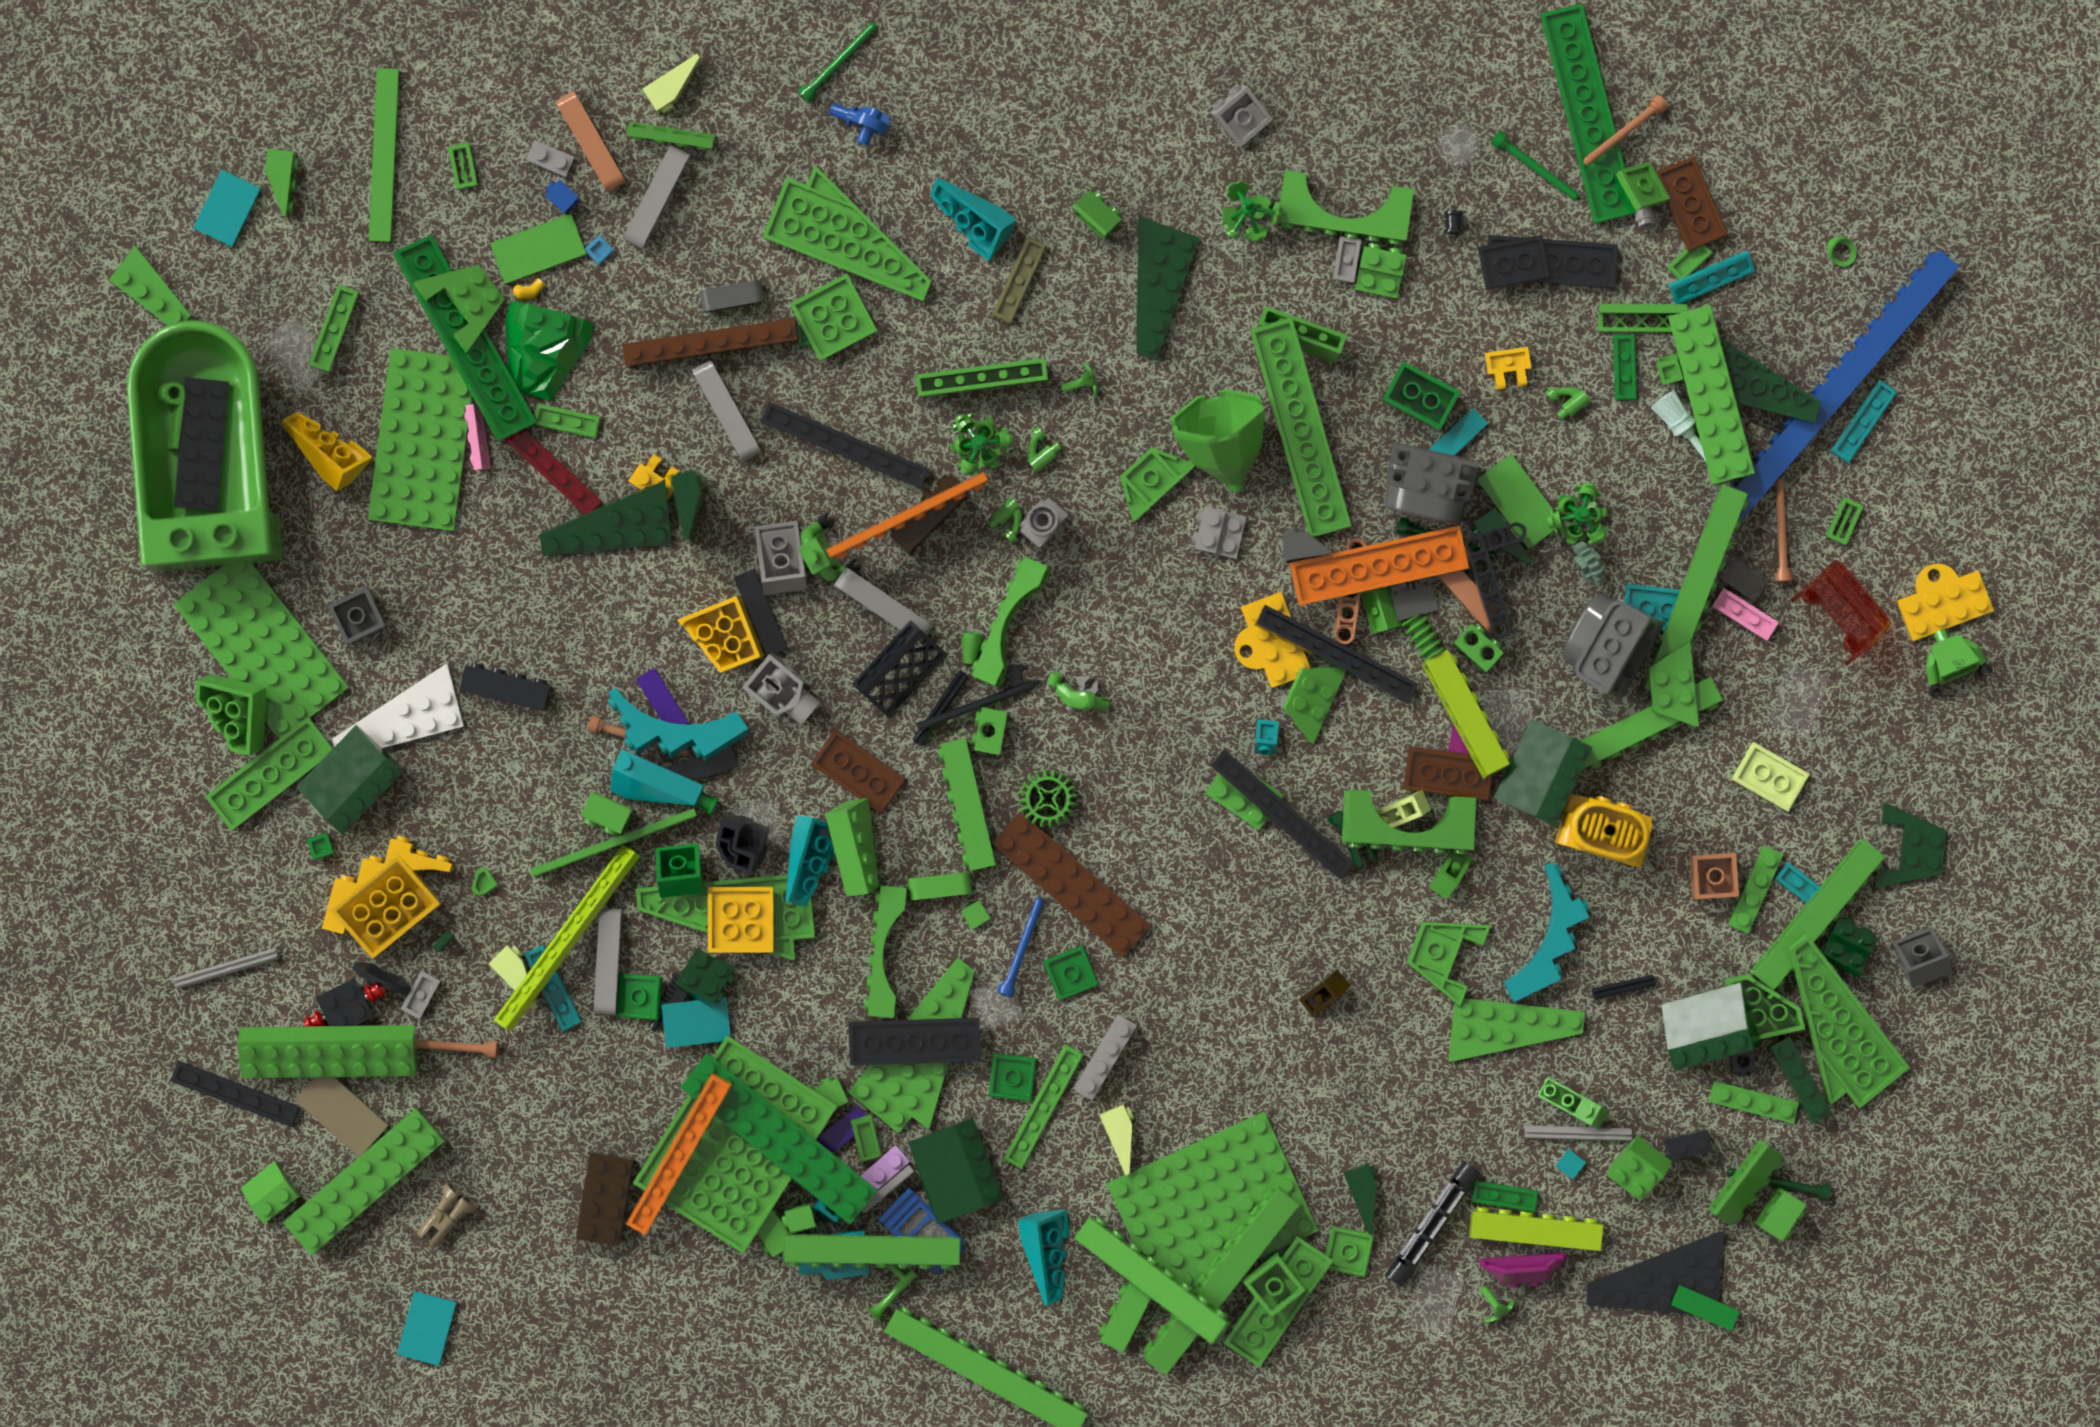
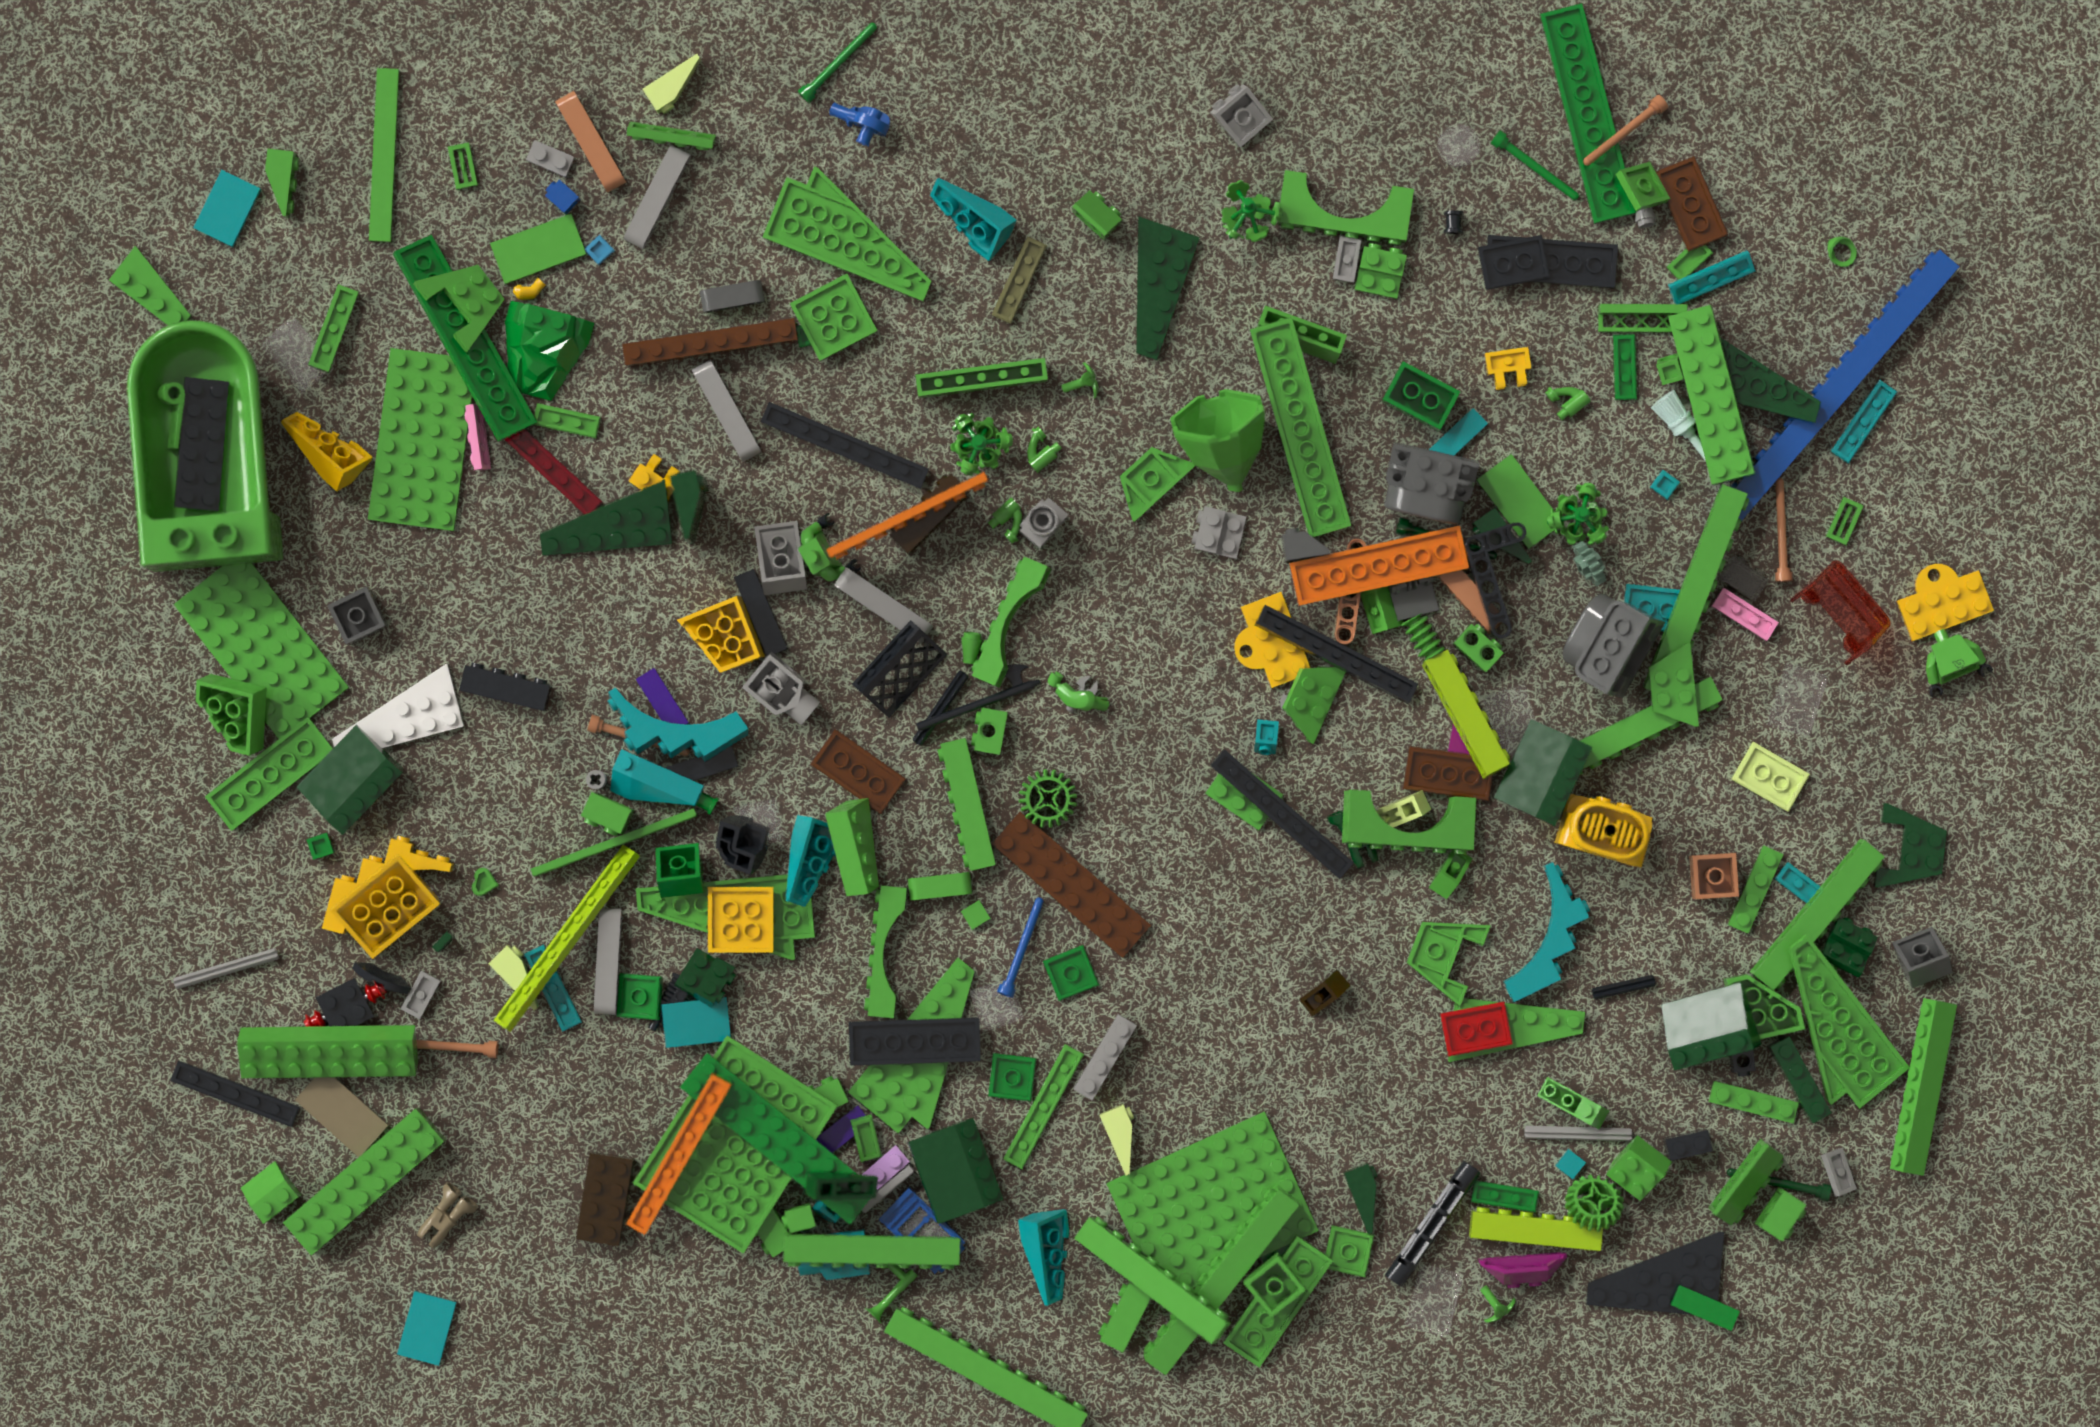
none -> light grey bush [586,770,607,789]
none -> dark green slope [805,1172,878,1200]
none -> red tile [1440,1001,1513,1057]
none -> bright green gear [1565,1174,1624,1232]
none -> teal tile [1650,470,1680,500]
none -> light grey plate [1821,1148,1857,1196]
none -> bright green brick [1890,998,1957,1176]

